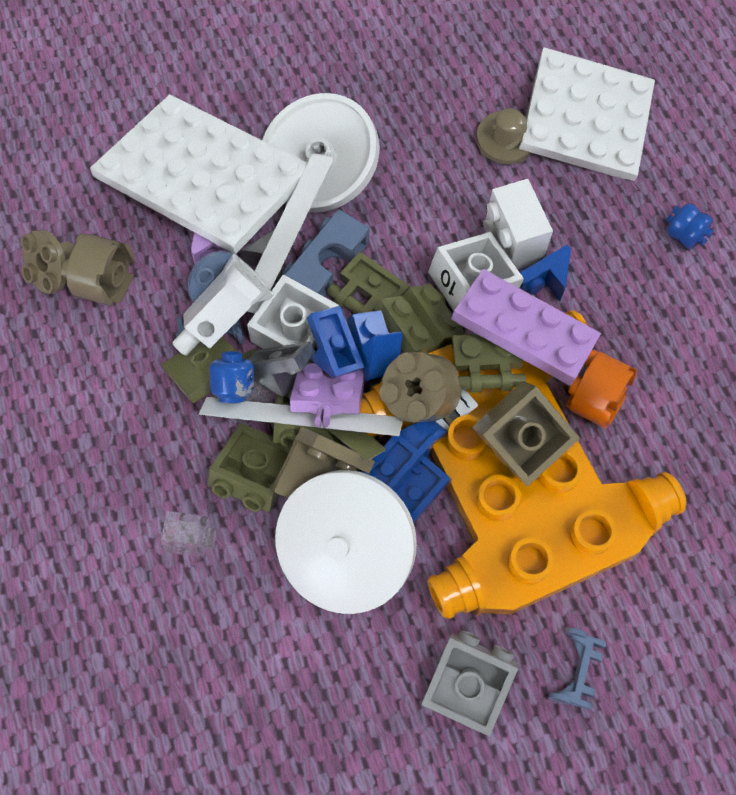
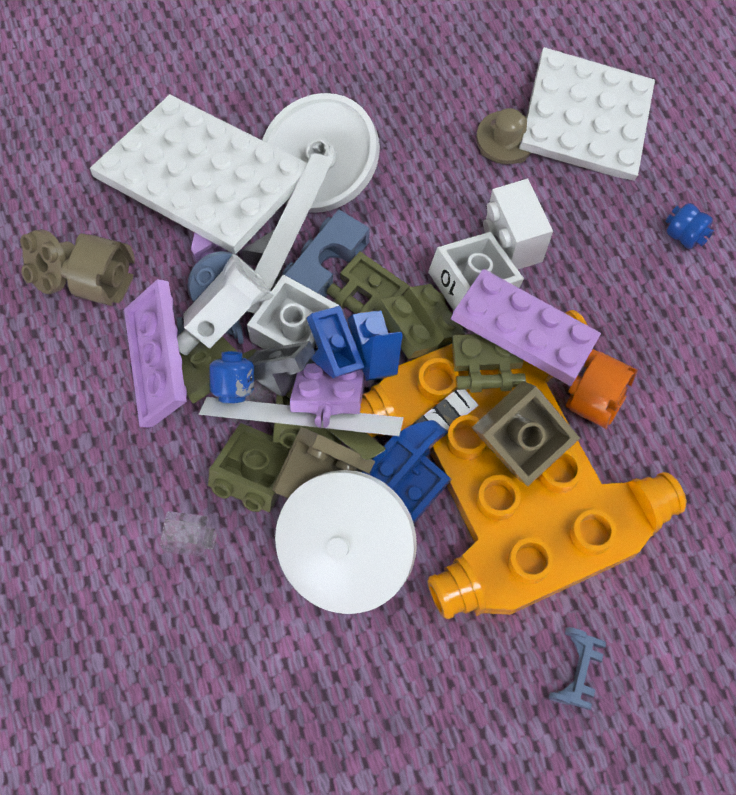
dark tan brick [379,352,461,422] -> none
light grey plate [421,630,519,737] -> none
blue slope [520,244,571,301] -> none
none -> lavender plate [124,279,187,428]

